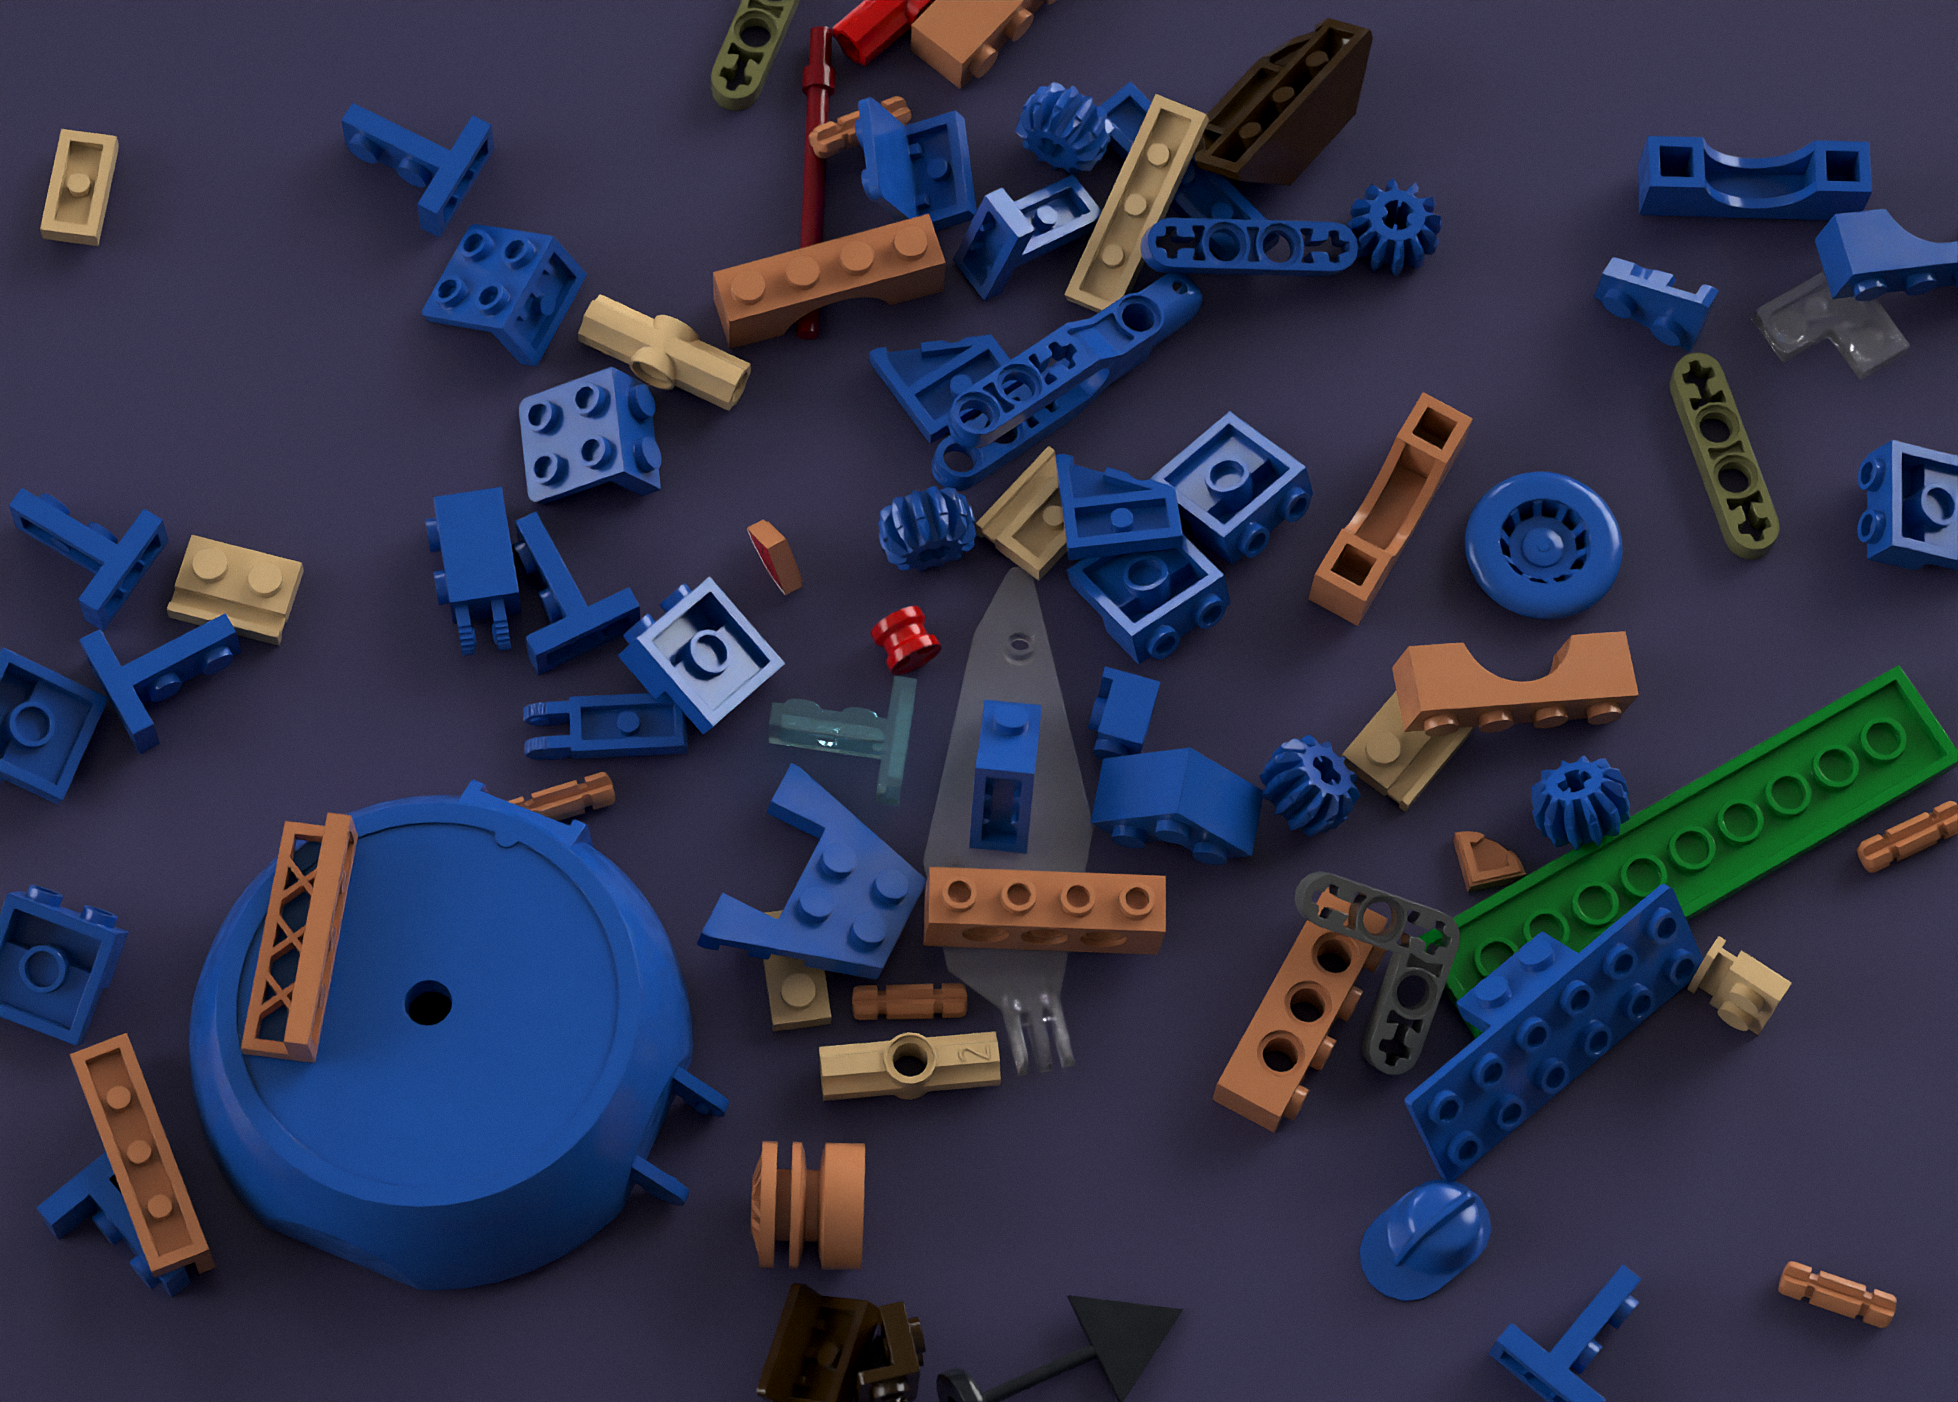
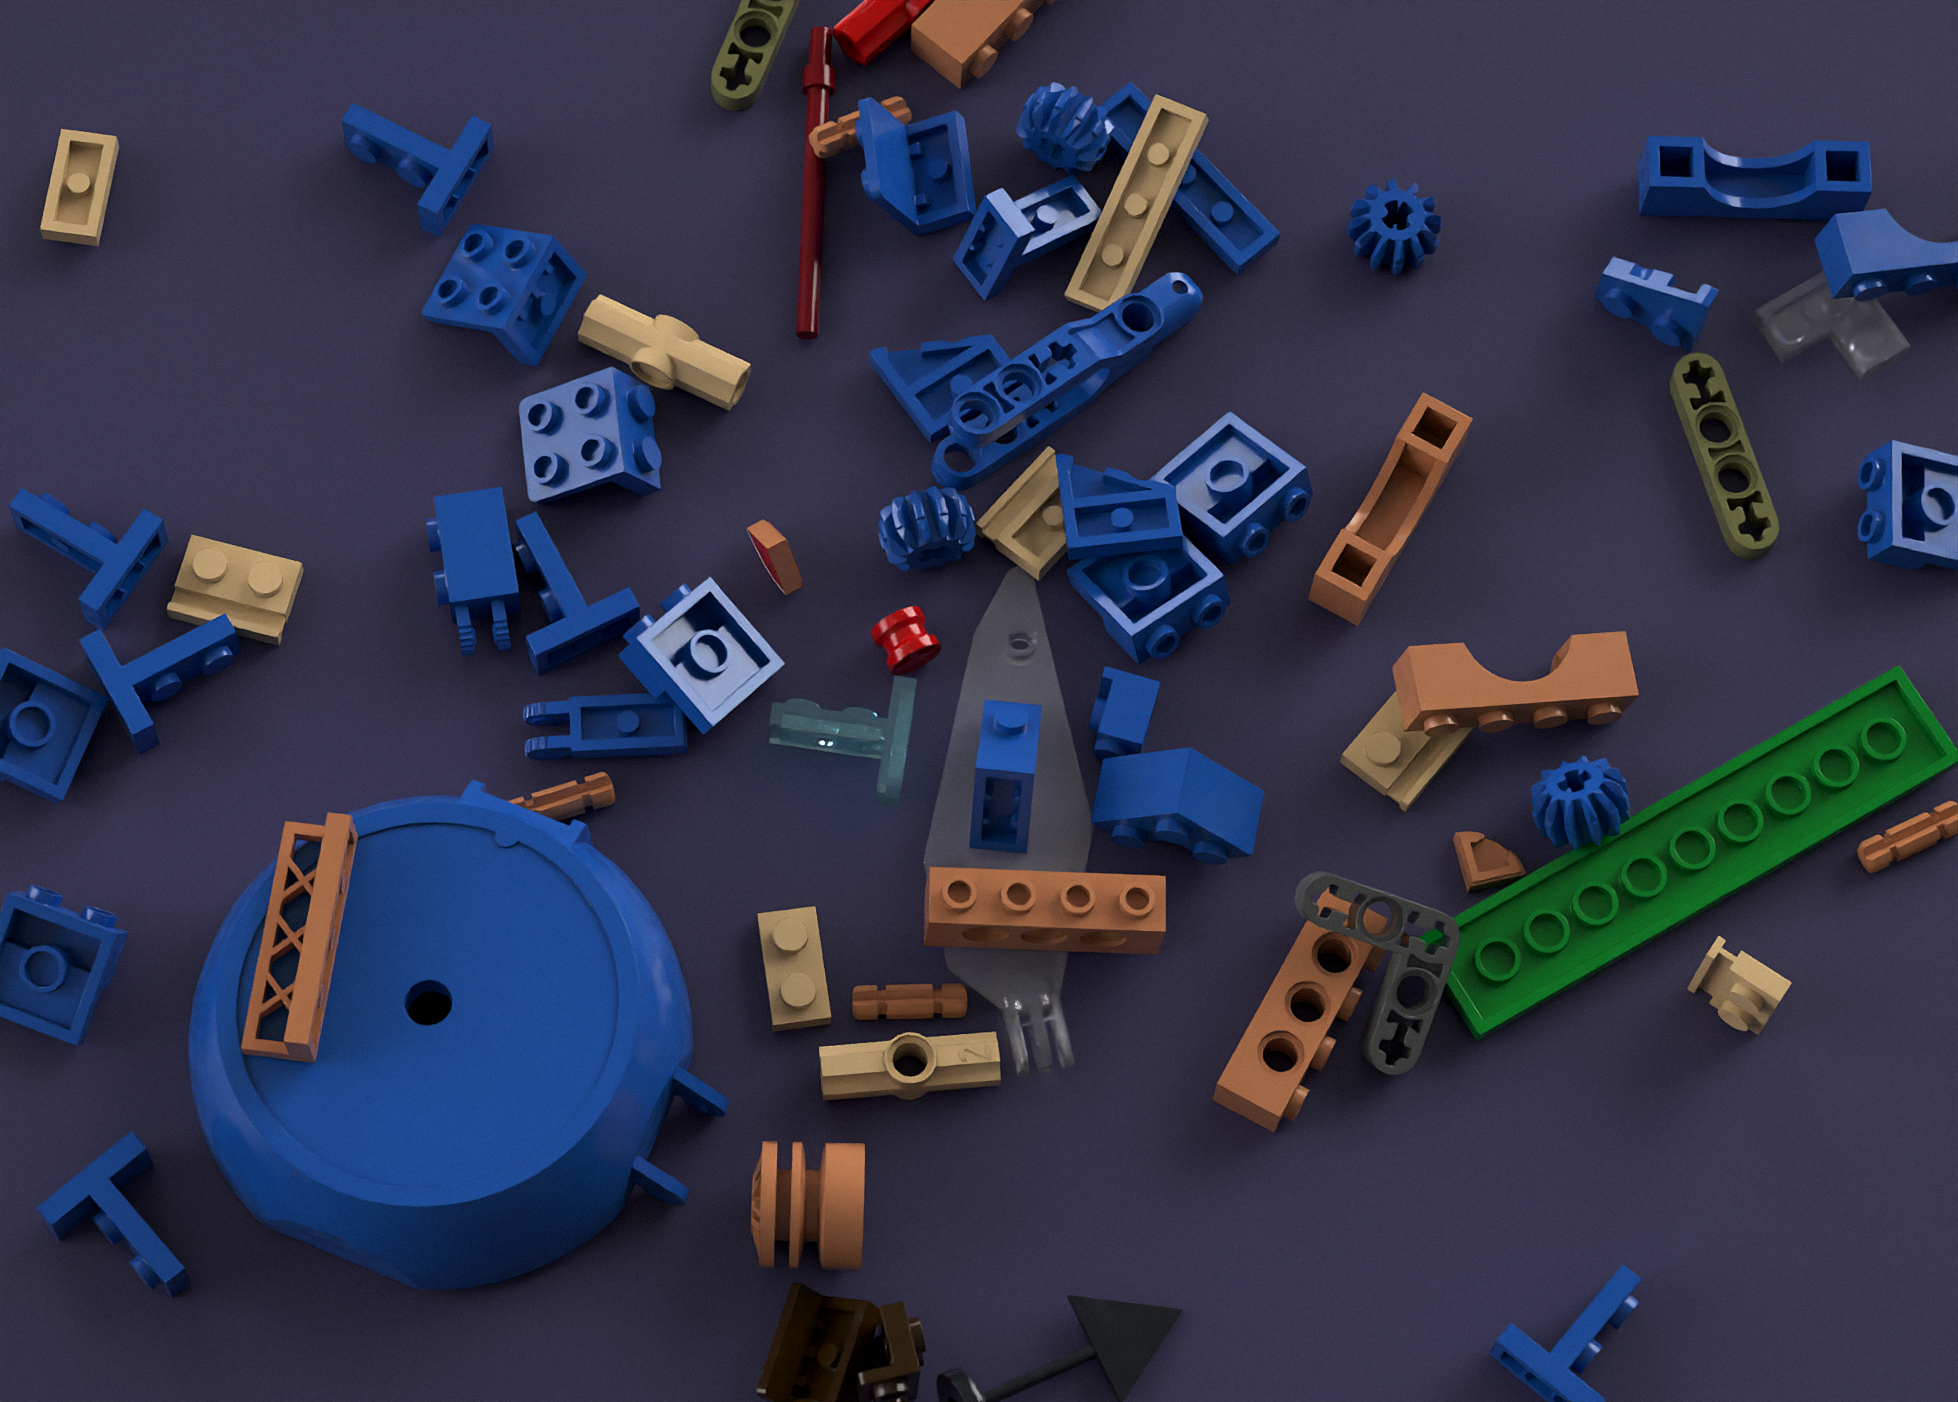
nougat fence [70,1033,216,1278] -> none
blue wing [697,763,927,980] -> none
nougat arch [713,214,946,349] -> none
blue beam [1140,217,1358,277] -> none
dark brown wedge [1195,18,1373,186] -> none
blue gear [1259,734,1361,837] -> none
blue piece [1360,1180,1491,1301] -> none
blue bracket [1404,884,1703,1182] -> none
blue wheel [1465,471,1623,619] -> none
nougat axle [1779,1261,1897,1328] -> none

